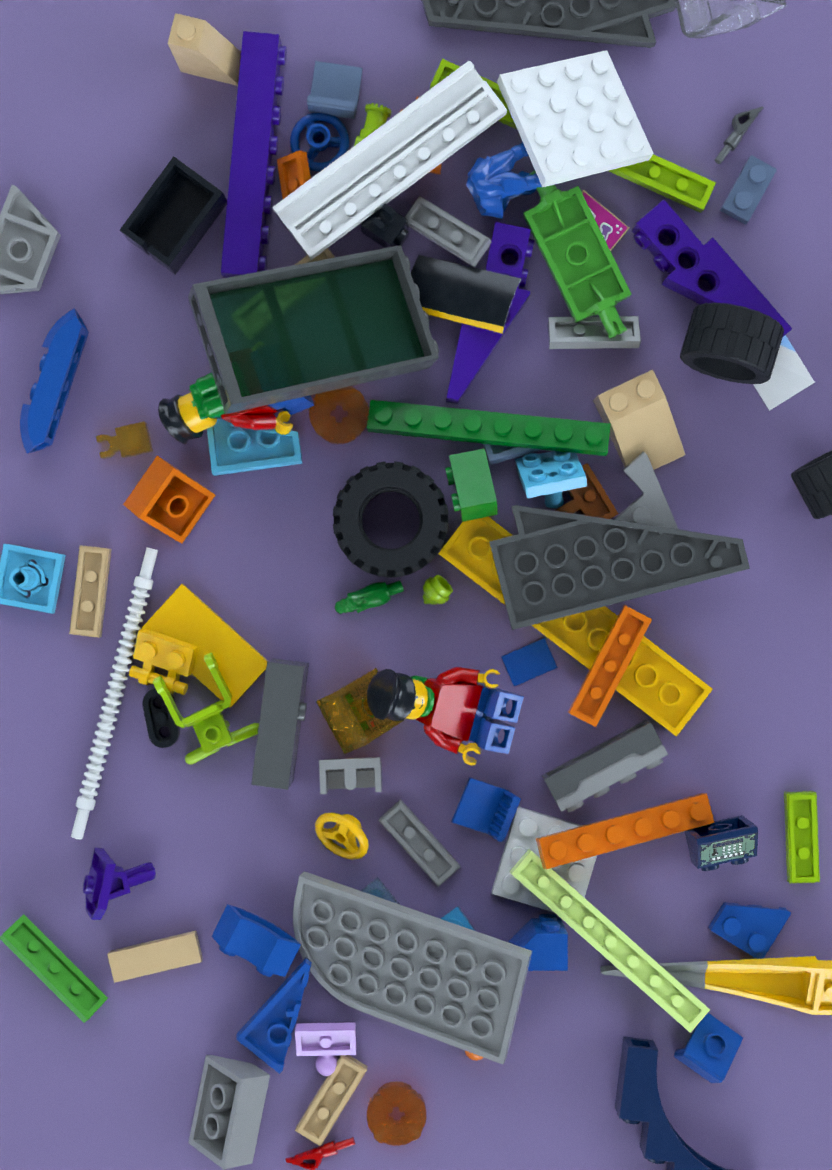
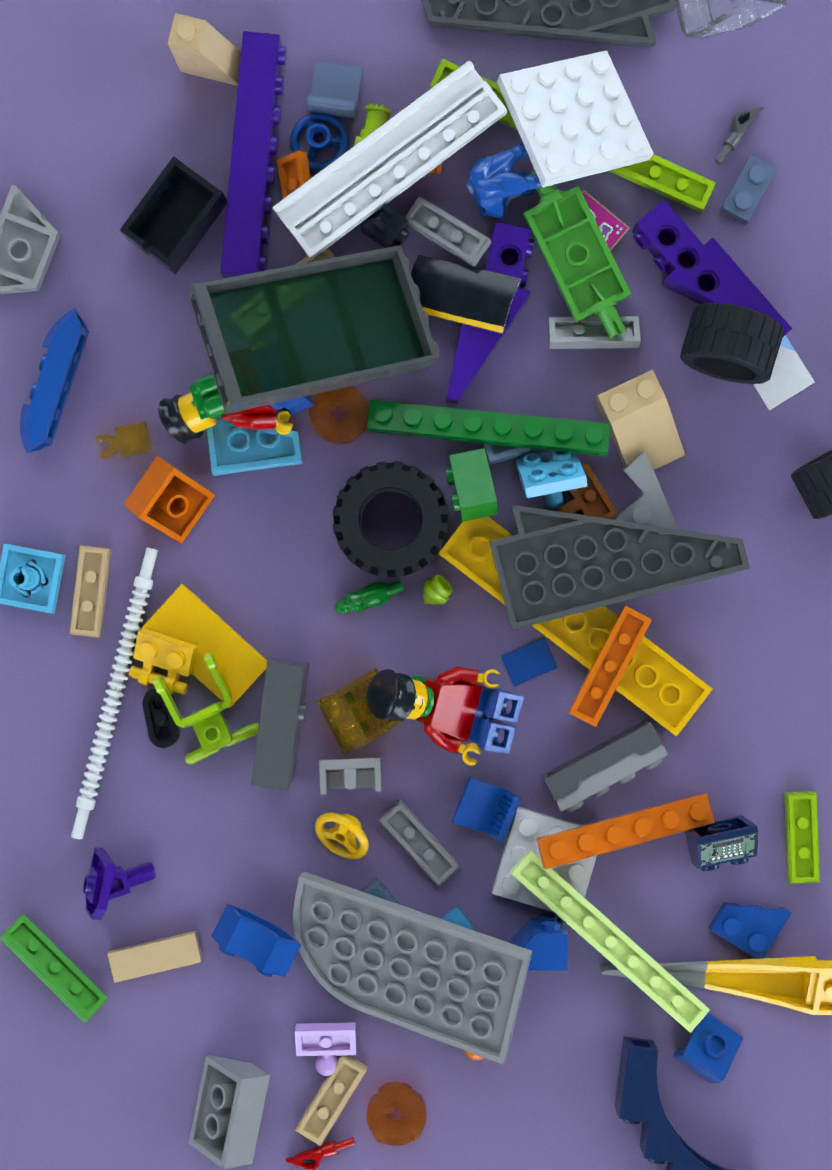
blue wing [236,958,312,1074] -> none

